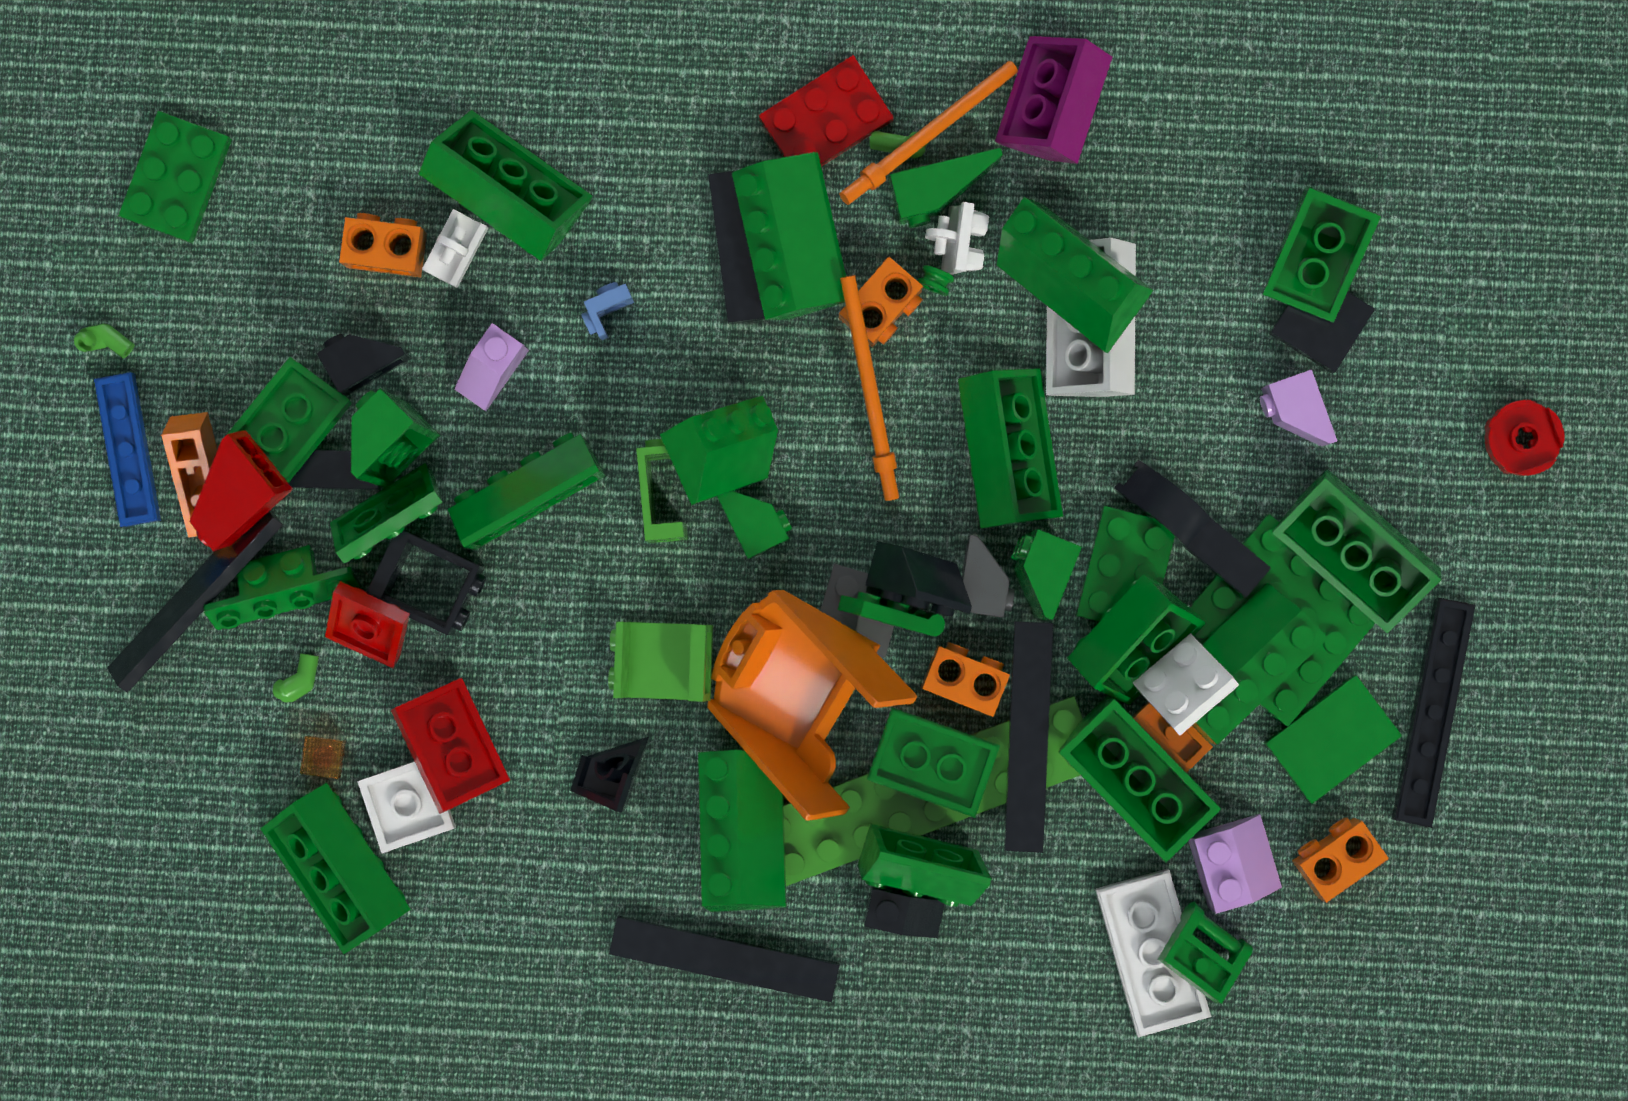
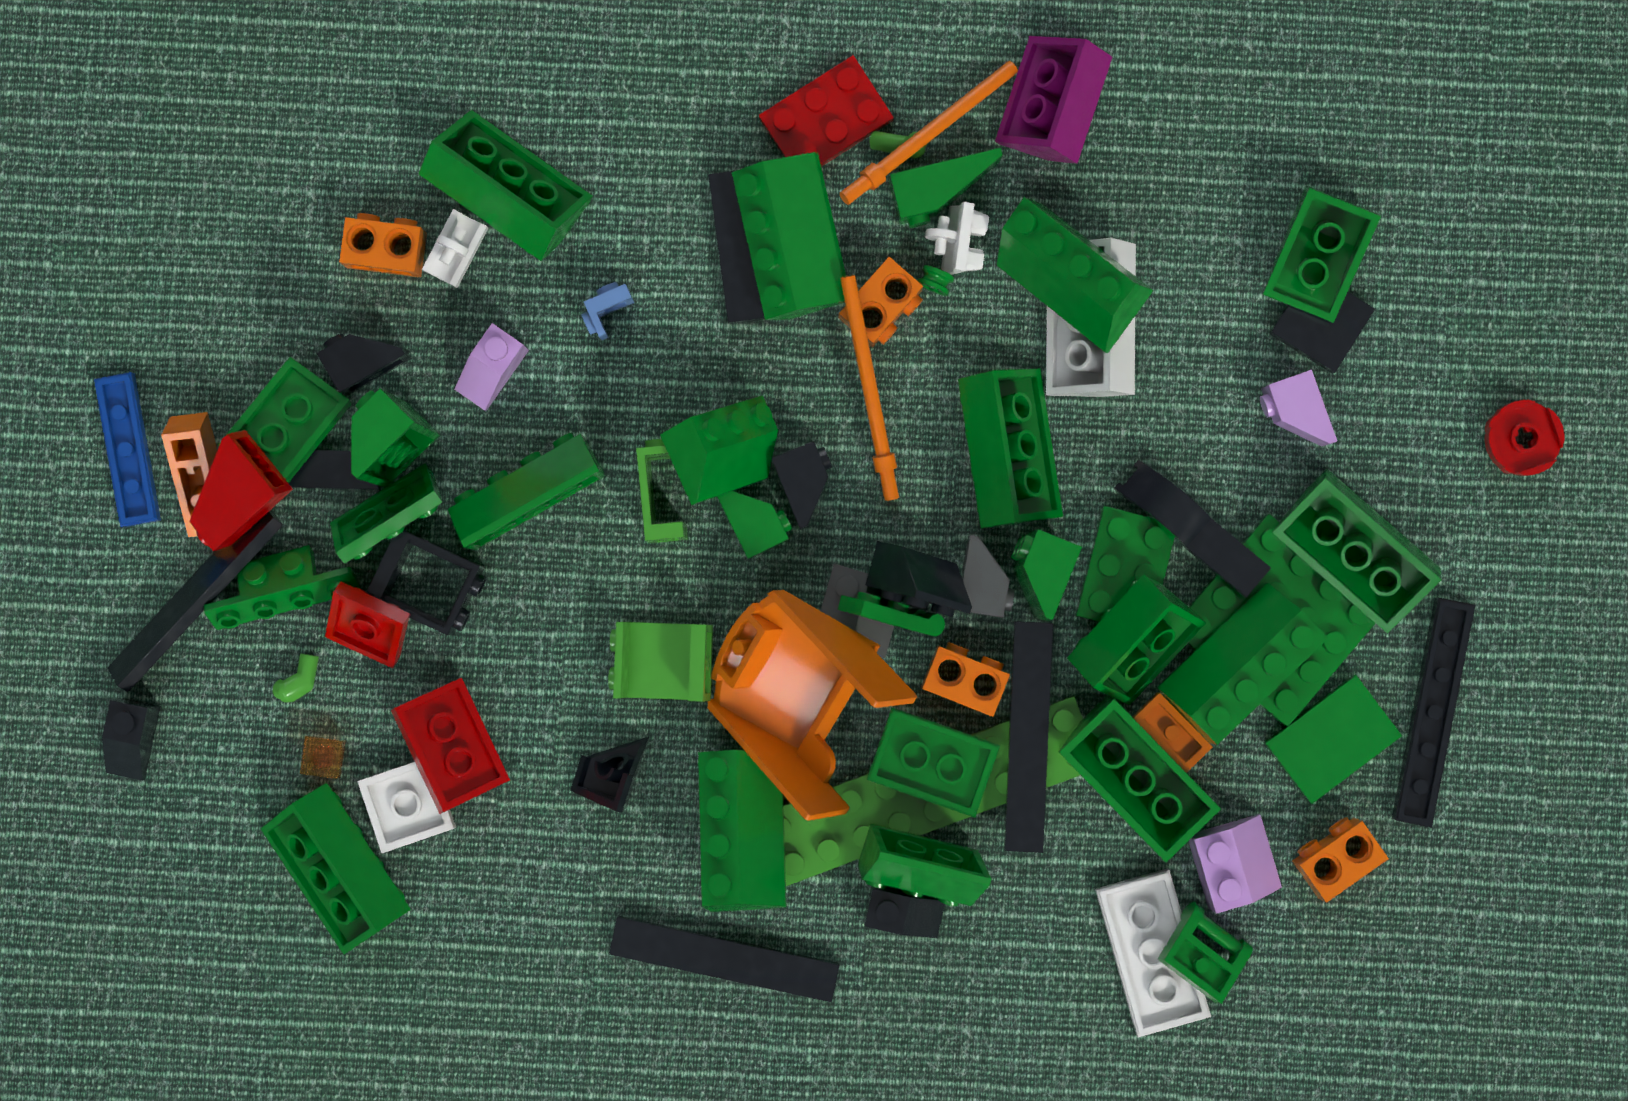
bright green arm [74,323,135,359] -> none
green plate [118,111,232,244] -> none
white plate [1133,633,1239,735] -> none
none -> black slope [102,699,161,781]
none -> black slope [772,441,832,530]

